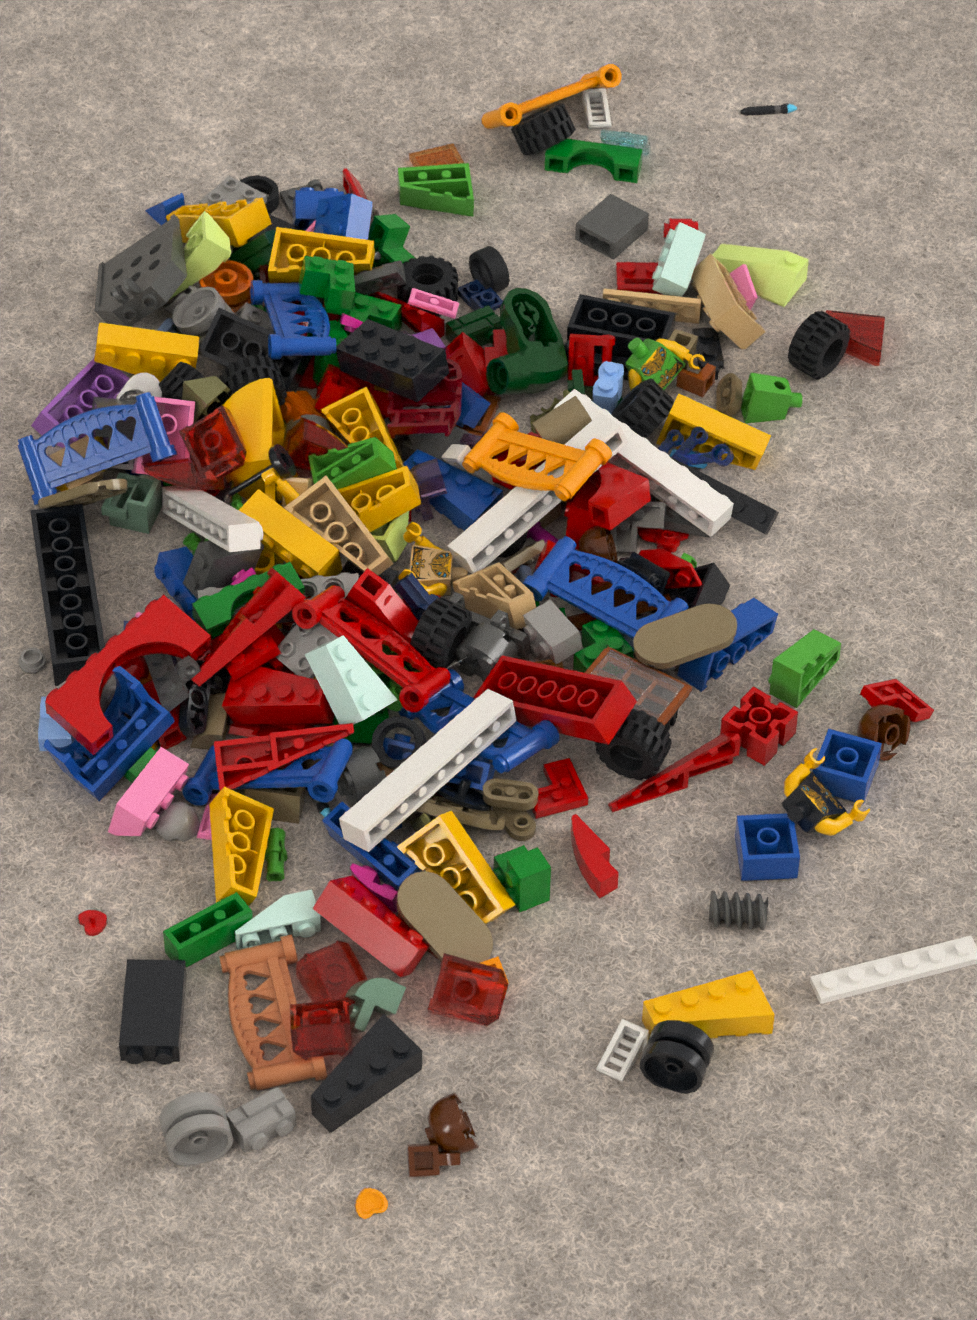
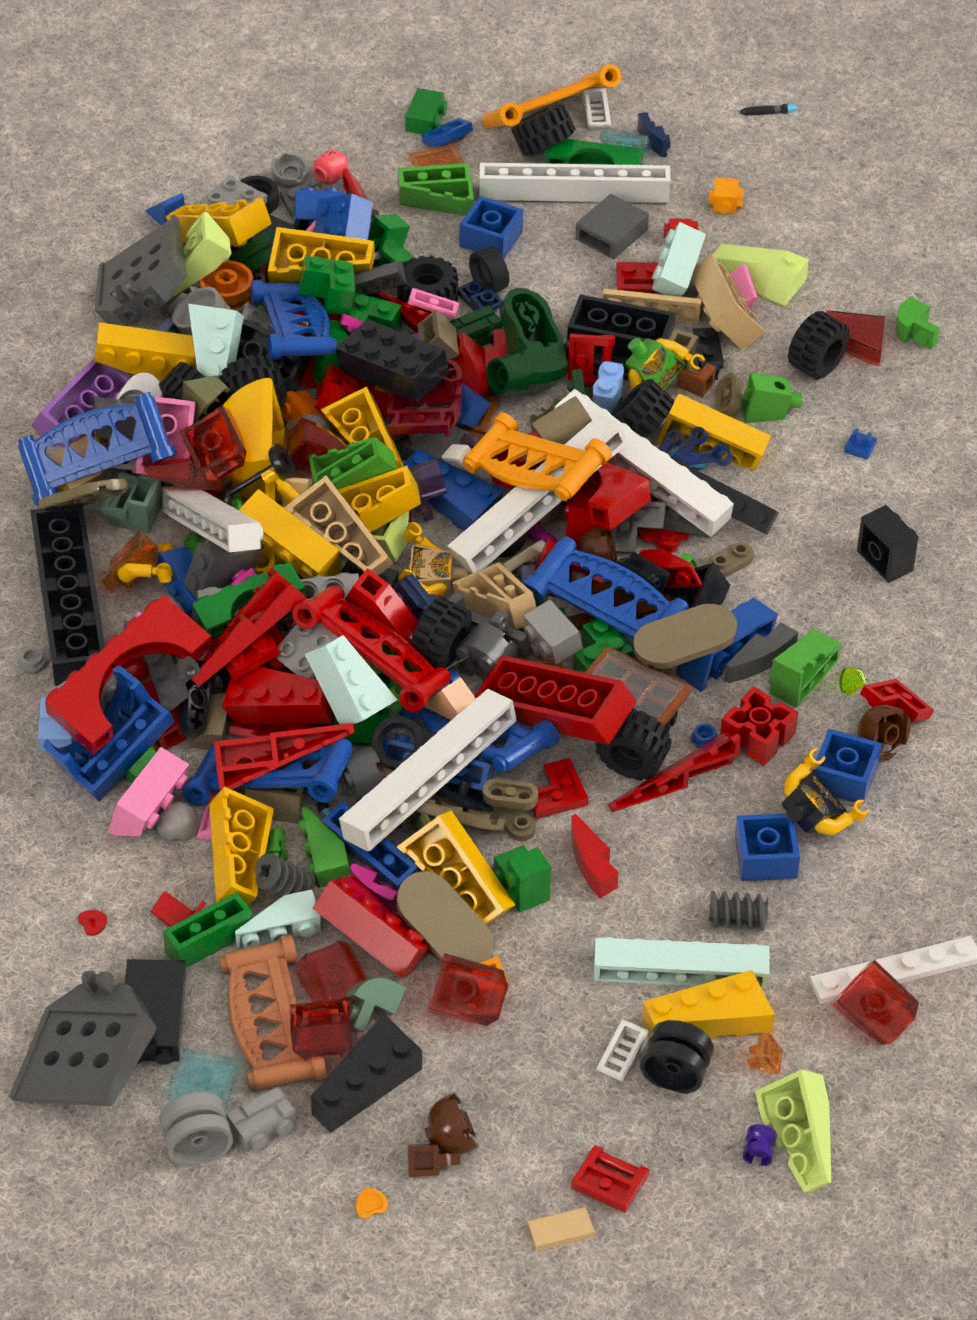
none -> dark grey hinge [9,971,157,1106]
none -> clear orange torso [102,530,173,591]
none -> red bracket [150,891,206,927]
none -> clear light blue plate [168,1048,242,1112]
none -> light aqua wedge [188,304,244,378]
none -> dark grey piece [255,853,315,897]
none -> light grey hair [271,152,308,188]
none -> bright green slope [299,807,352,888]
none -> coral head [313,149,348,184]
none -> green brick [405,88,448,134]
none -> dark tan brick [418,310,459,359]
none -> blue plate [421,118,473,149]
none -> light nougat slope [425,677,476,720]
none -> blue brick [459,196,524,259]
none -> white brick [479,163,671,203]
none -> tan tile [527,1207,595,1251]
none -> red plate [571,1145,650,1213]
none -> light aqua brick [594,937,769,989]
none -> dark blue slope [637,112,671,157]
none -> blue plate [691,724,718,747]
none -> dark tan plate [707,543,754,578]
none -> light orange brick [708,177,744,214]
none -> dark grey slope [724,622,798,683]
none -> dark purple wheel [742,1124,777,1166]
none -> clear orange tile [748,1033,783,1074]
none -> yellowish green wedge [755,1069,831,1193]
none -> clear red slope [831,960,919,1045]
none -> clear neon green piece [839,667,866,695]
none -> blue tile [844,428,877,460]
none -> black brick [857,505,919,583]
none -> bright green brick [895,296,940,349]

